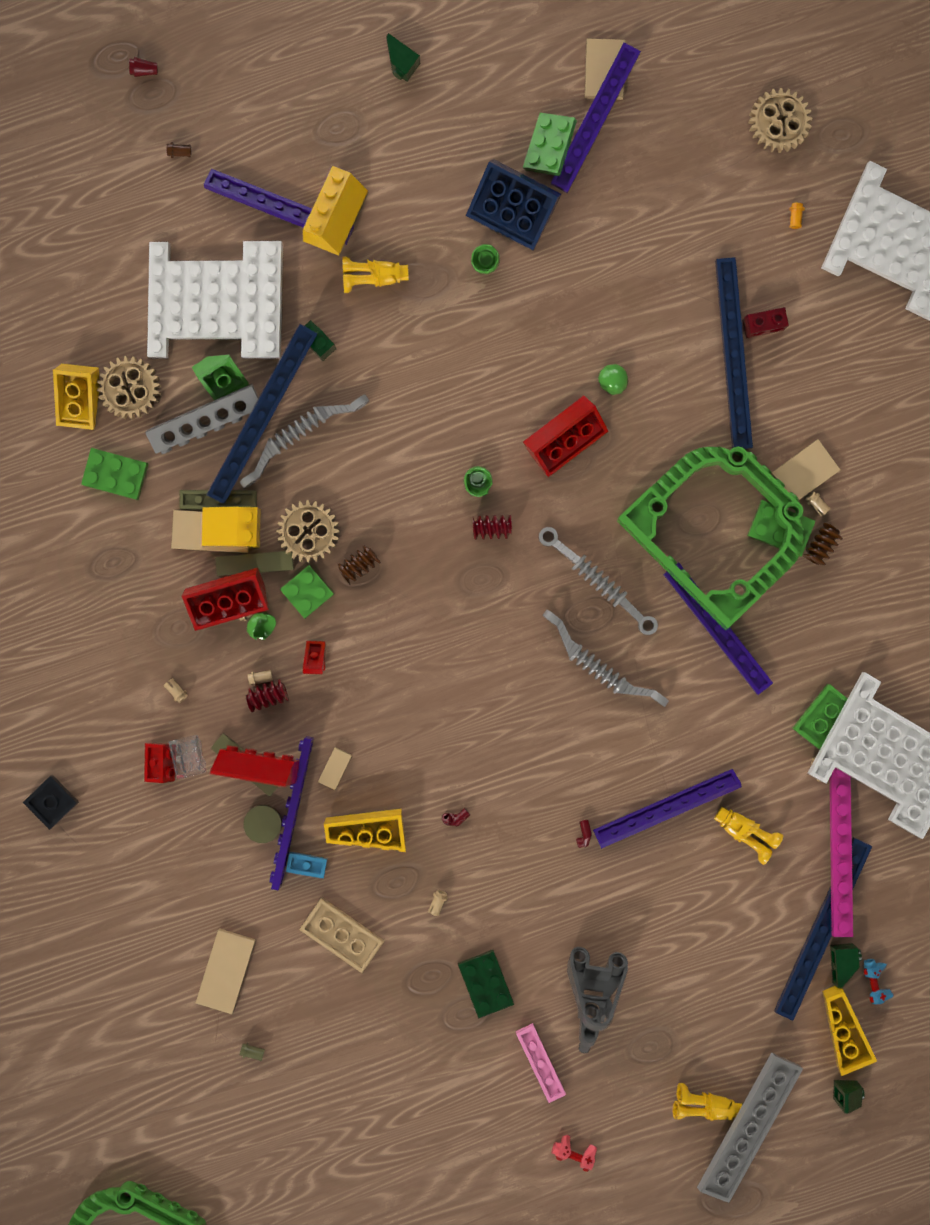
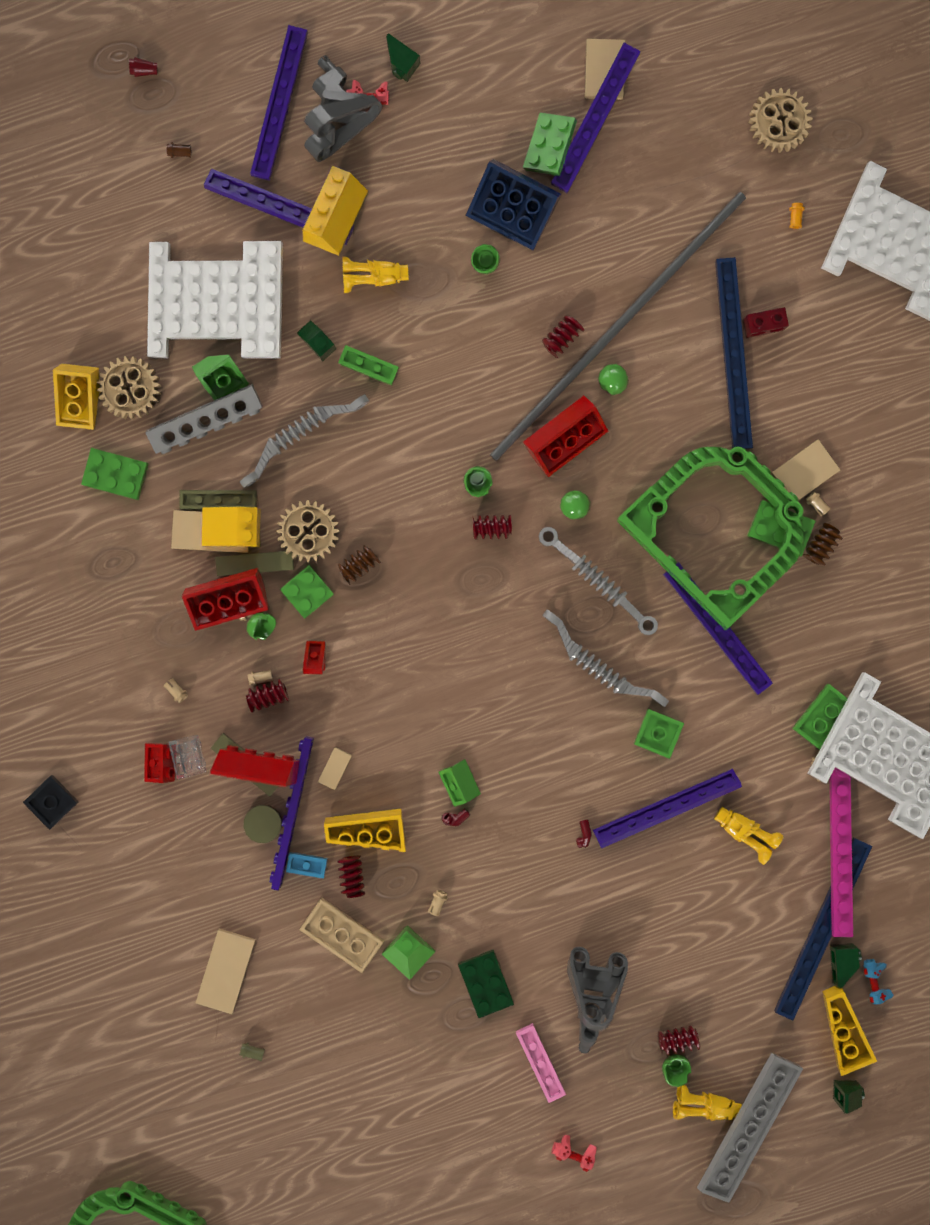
dark blue plate [206,324,317,504] -> none
none -> dark purple plate [250,25,308,181]
none -> dark grey connector [304,55,382,162]
none -> dark red piece [337,855,365,898]
none -> bright green plate [338,345,399,386]
none -> coral piece [346,80,389,105]
none -> bright green slope [382,925,435,980]
none -> bright green panel [438,759,481,807]
none -> dark grey piece [490,192,746,461]
none -> dark red piece [542,316,585,358]
none -> bright green hair [560,490,591,519]
none -> bright green plate [633,709,684,759]
none -> dark red piece [658,1025,700,1056]
none -> bright green hair [662,1054,691,1087]

